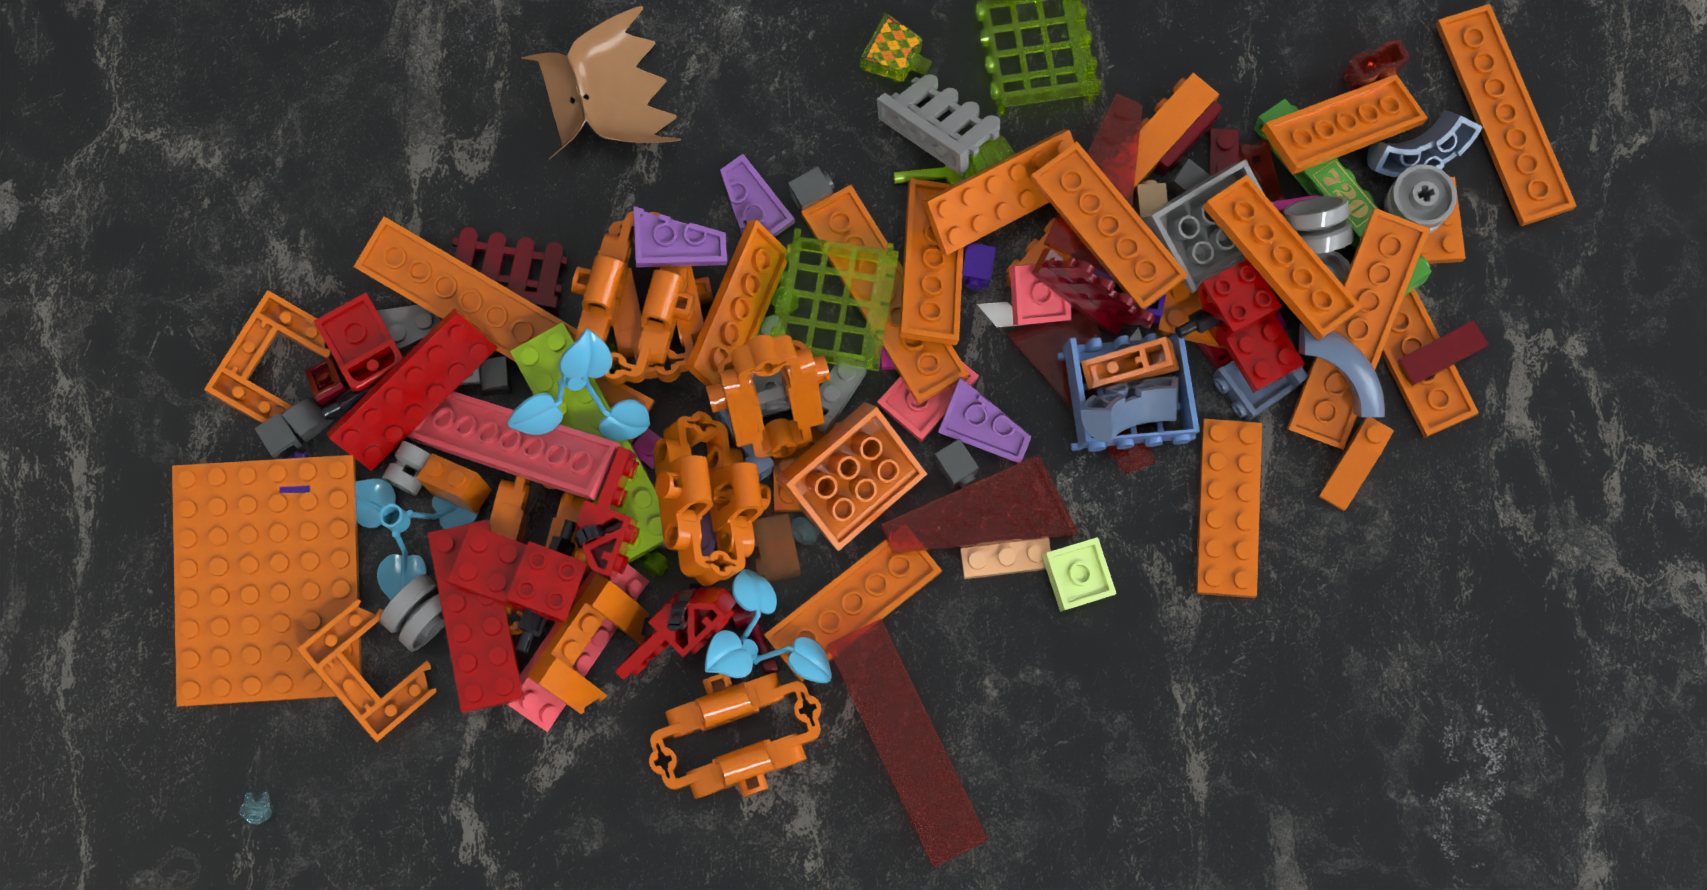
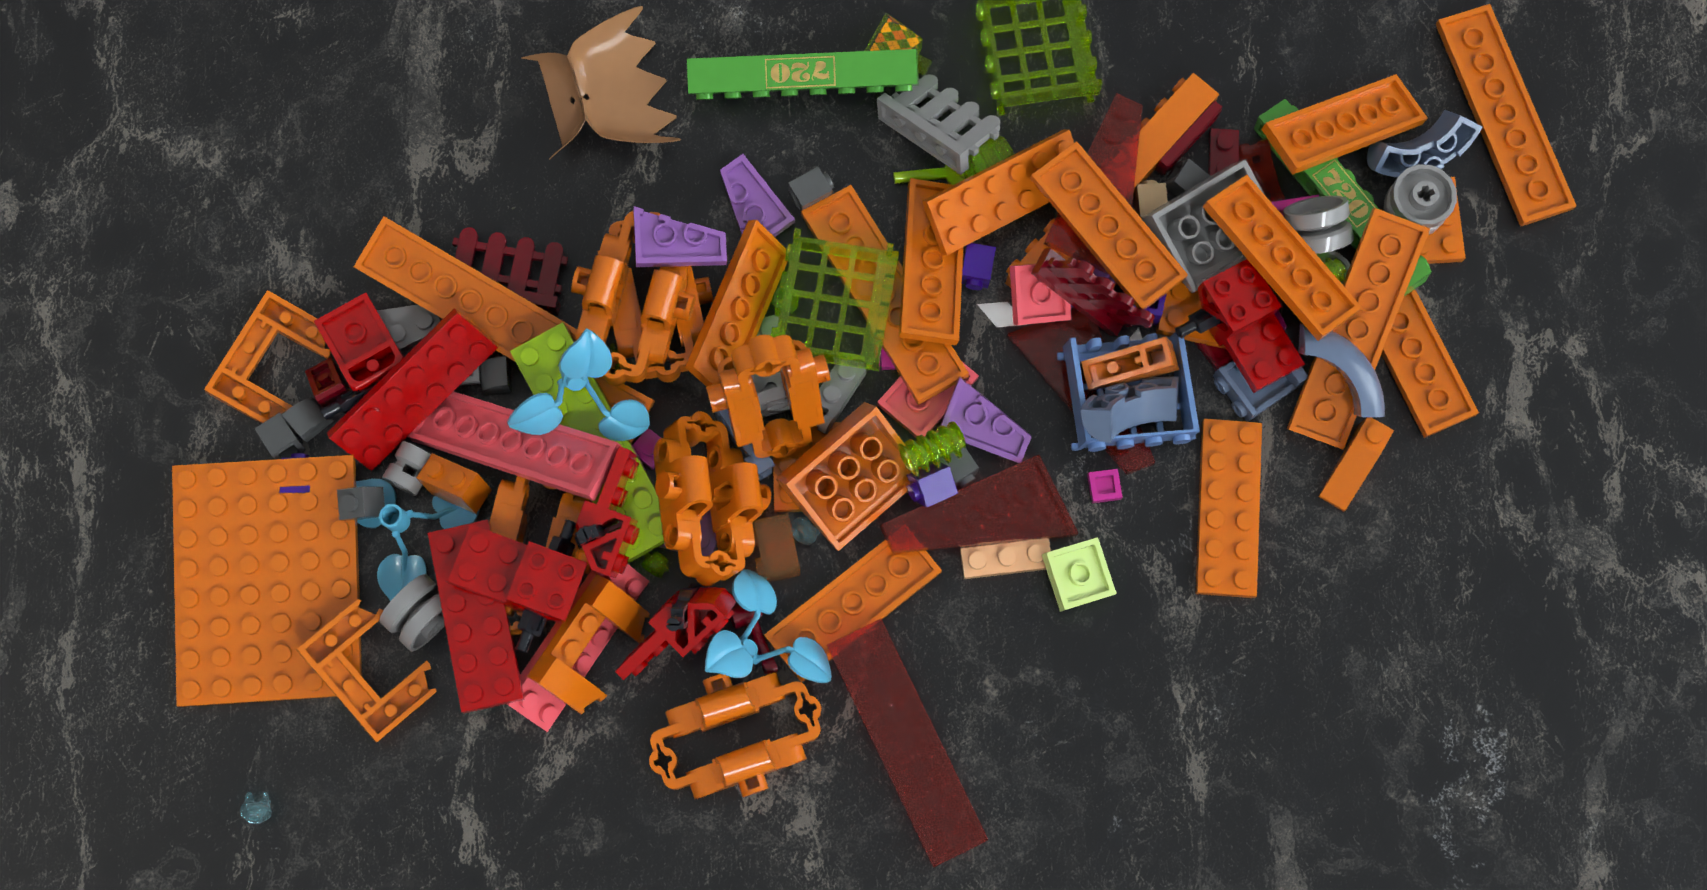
clear red brick [1342,40,1410,91] -> none
dark red tile [1397,320,1489,387] -> none
none -> dark grey brick [337,486,385,520]
none -> bright green brick [687,49,919,100]
none -> clear neon green piece [898,421,966,477]
none -> brick [907,461,958,507]
none -> dark pink plate [1087,469,1122,503]
none -> clear neon green plate [1324,258,1346,282]

